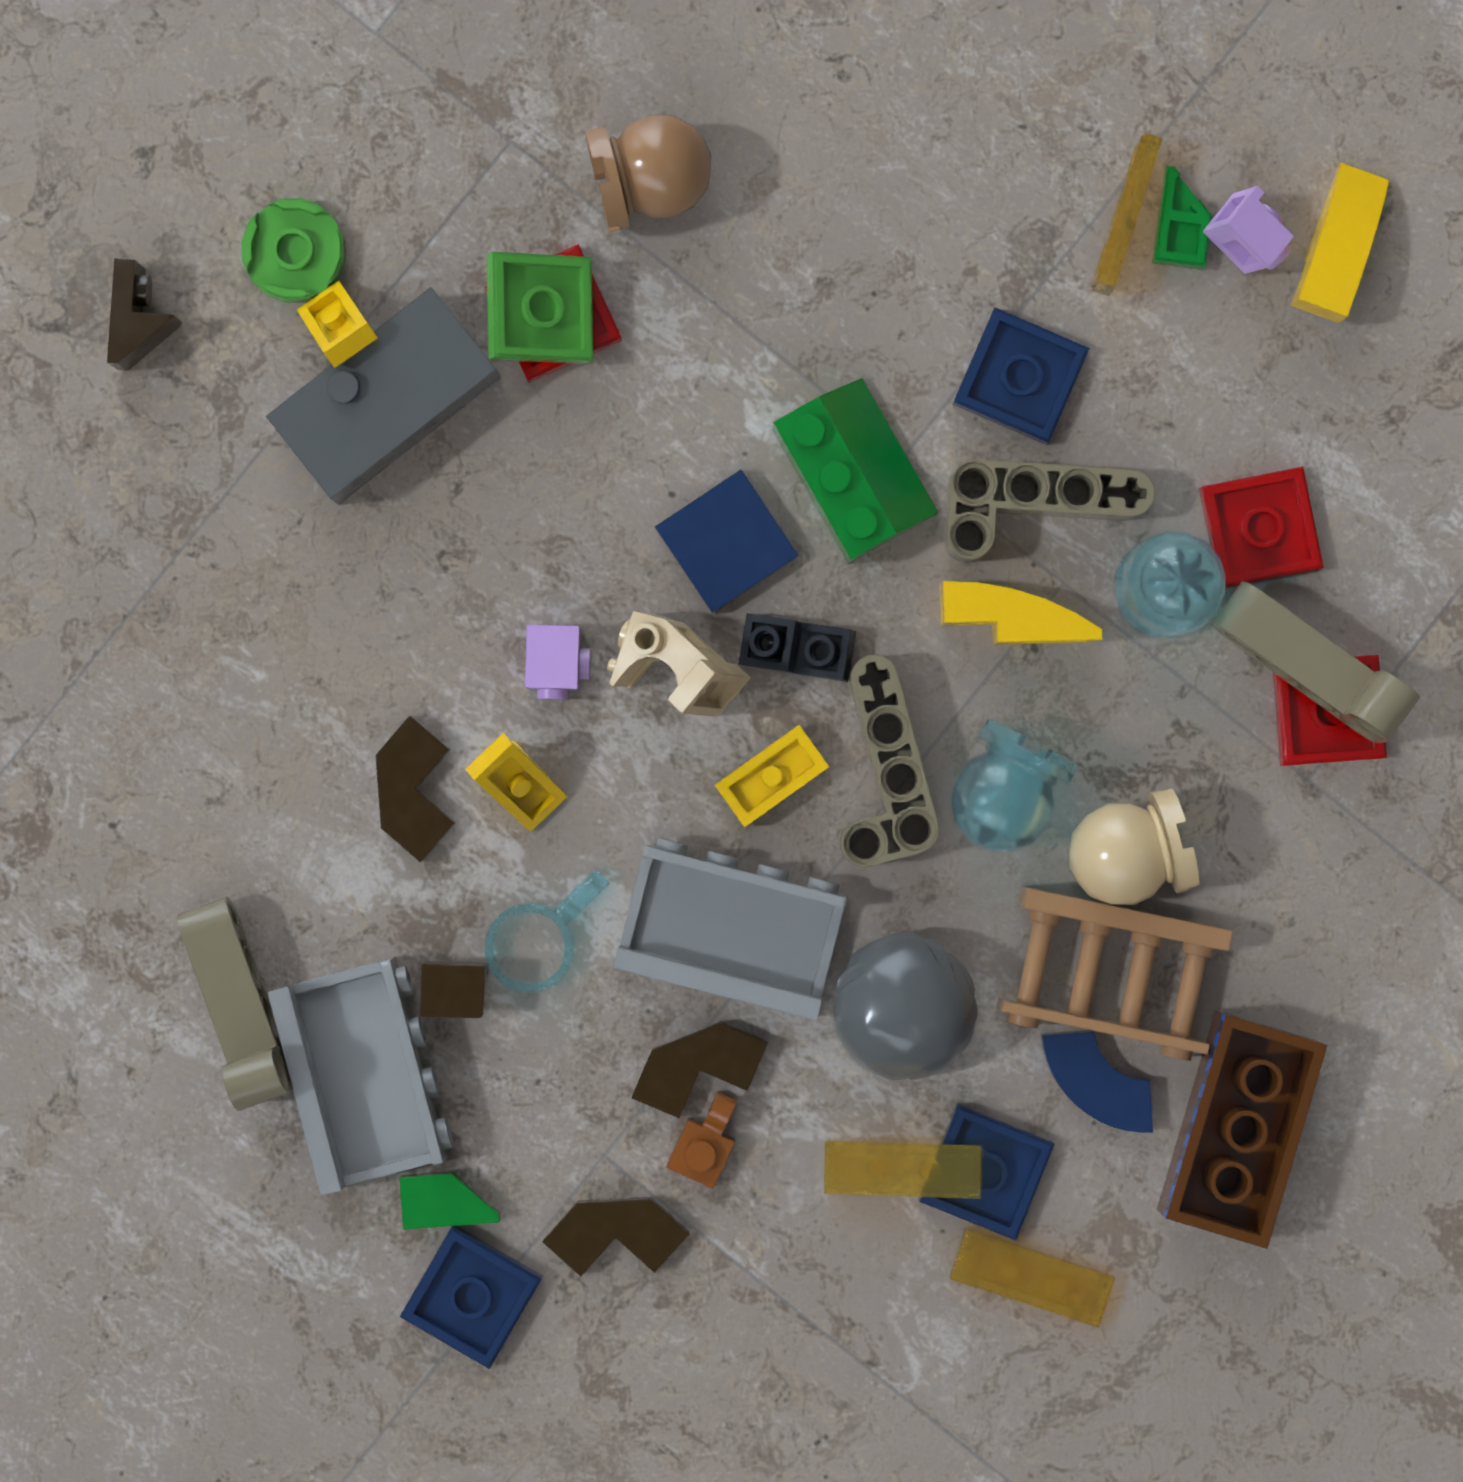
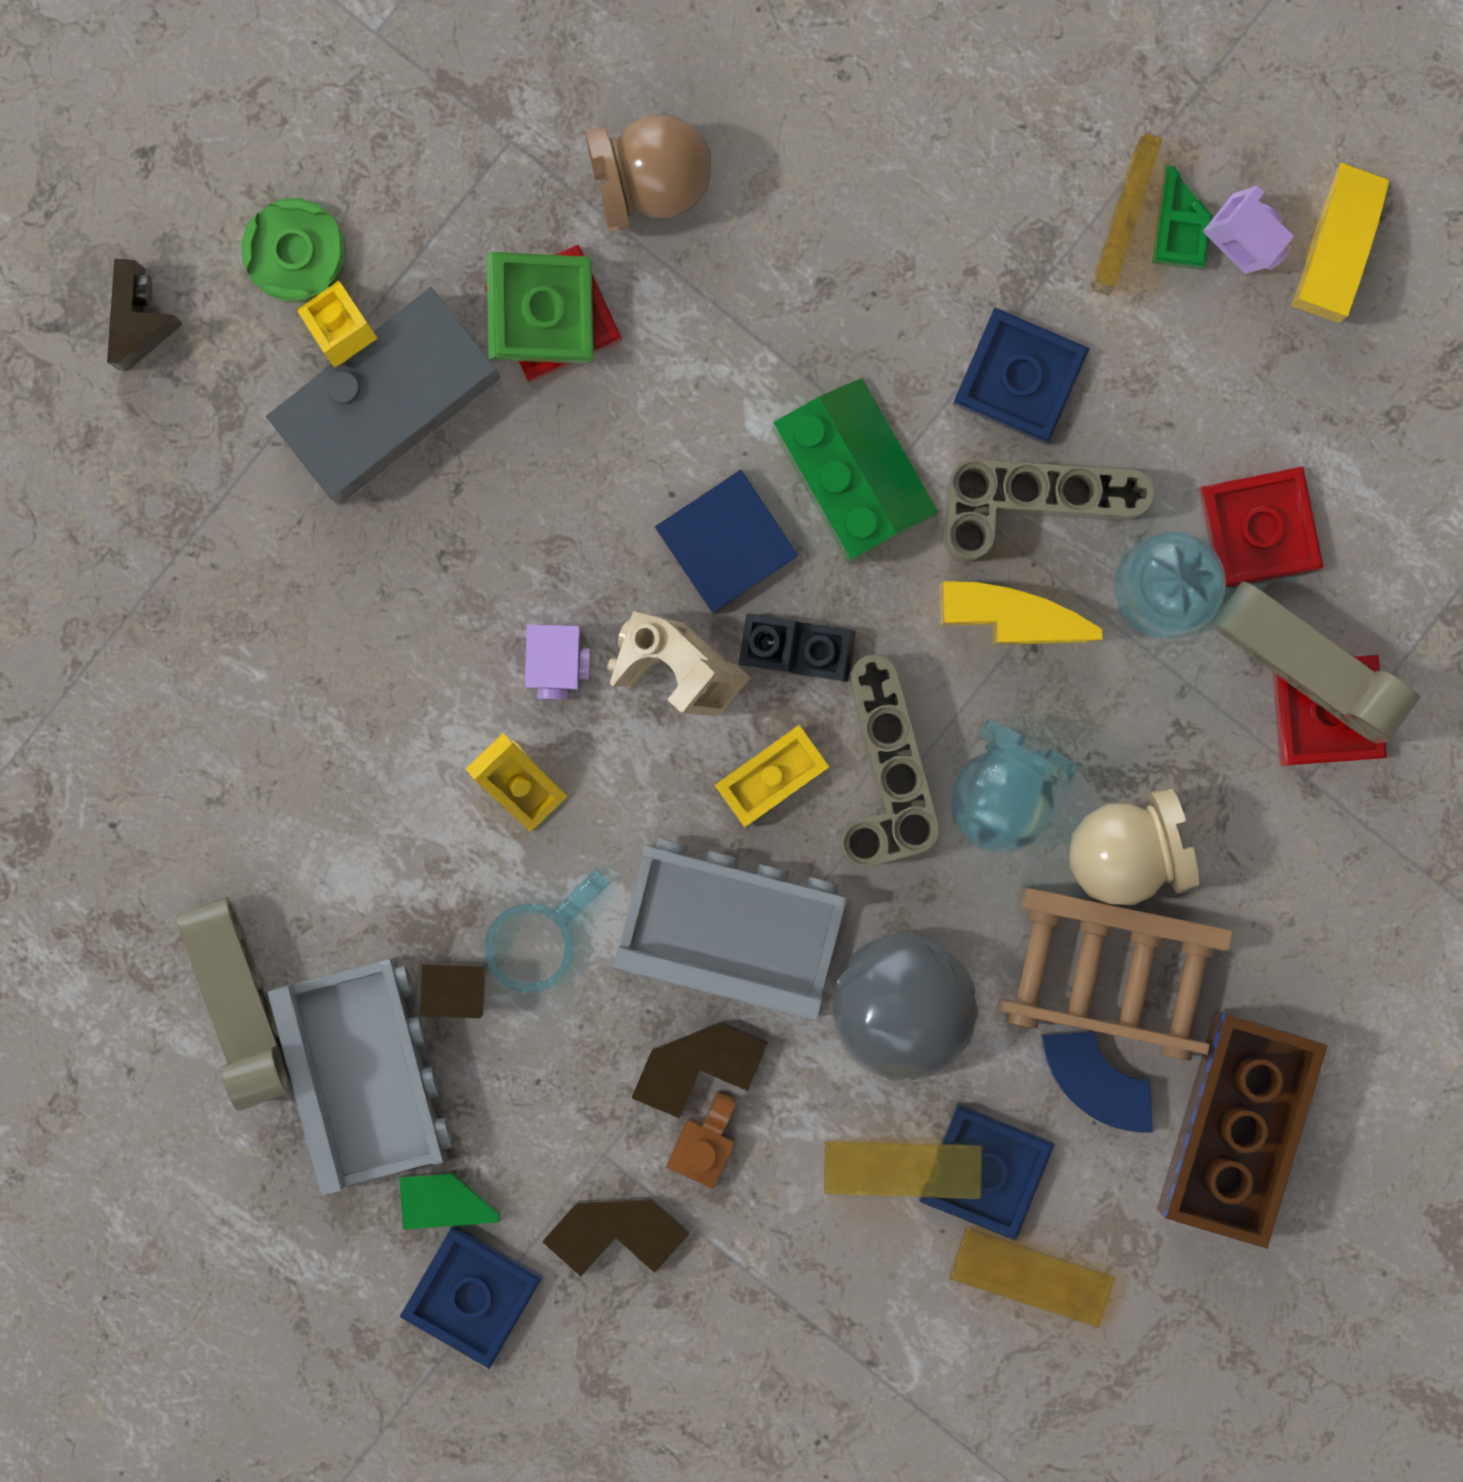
dark brown tile [375,716,456,862] -> none

